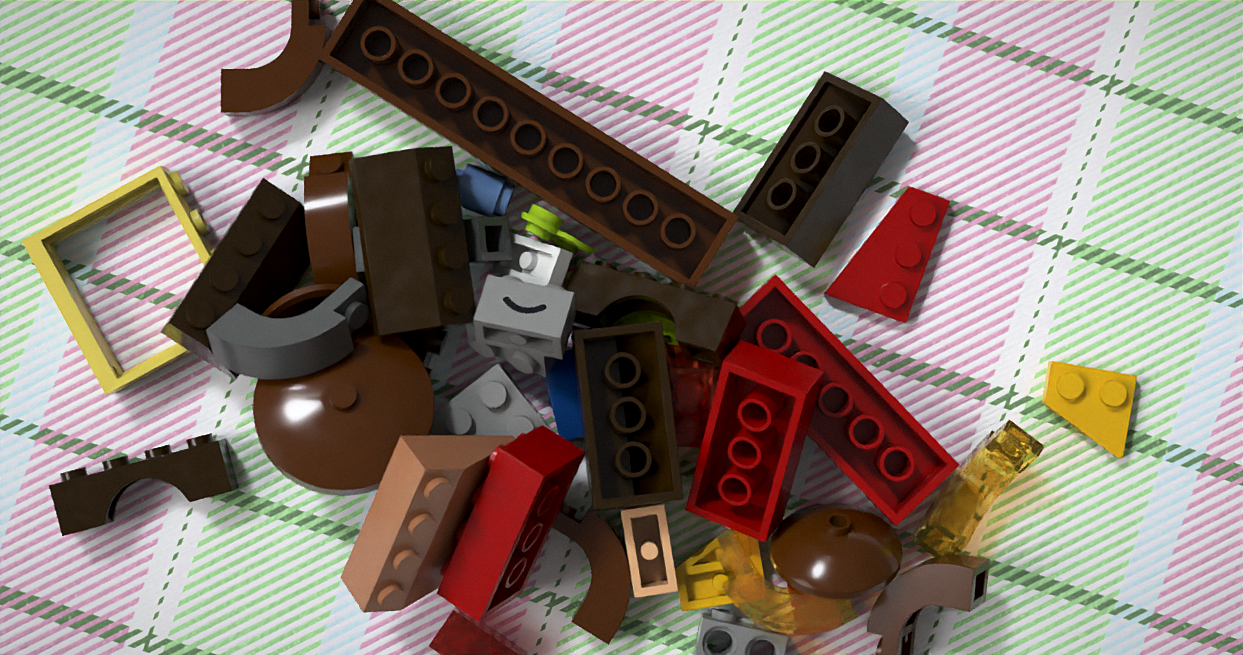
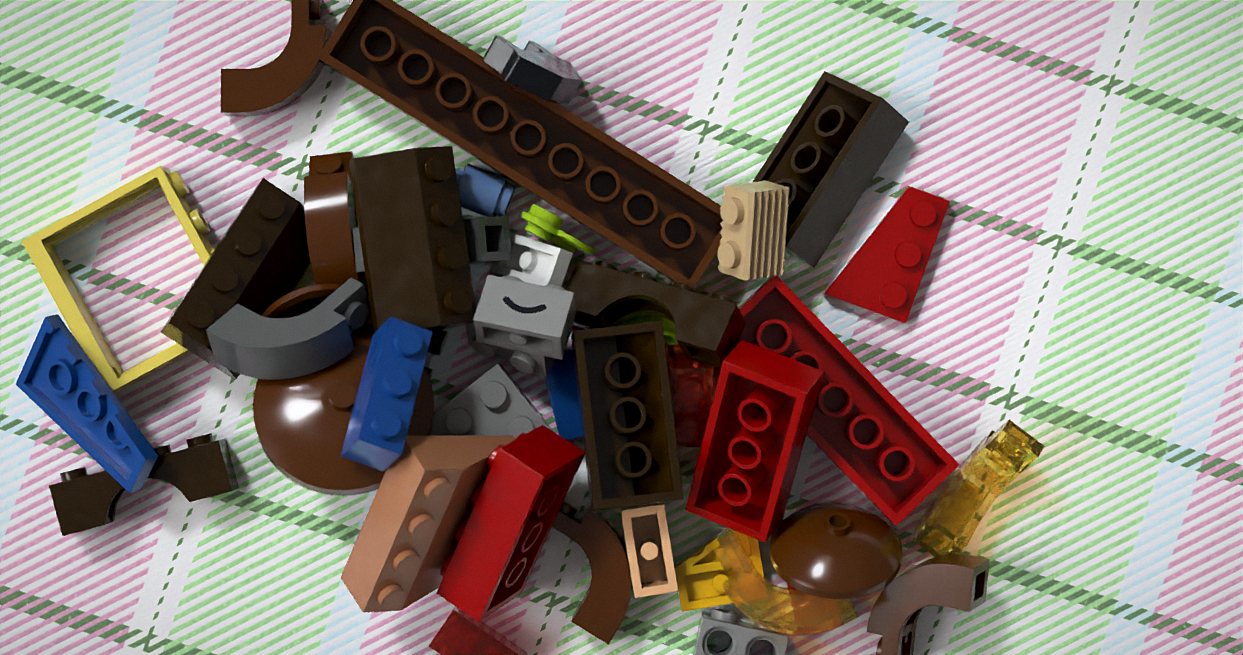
yellow wing [1041,361,1137,458] -> none
none -> blue wing [15,314,158,493]
none -> blue brick [340,316,432,471]
none -> black piece [482,35,582,104]
none -> tan brick [717,181,790,280]

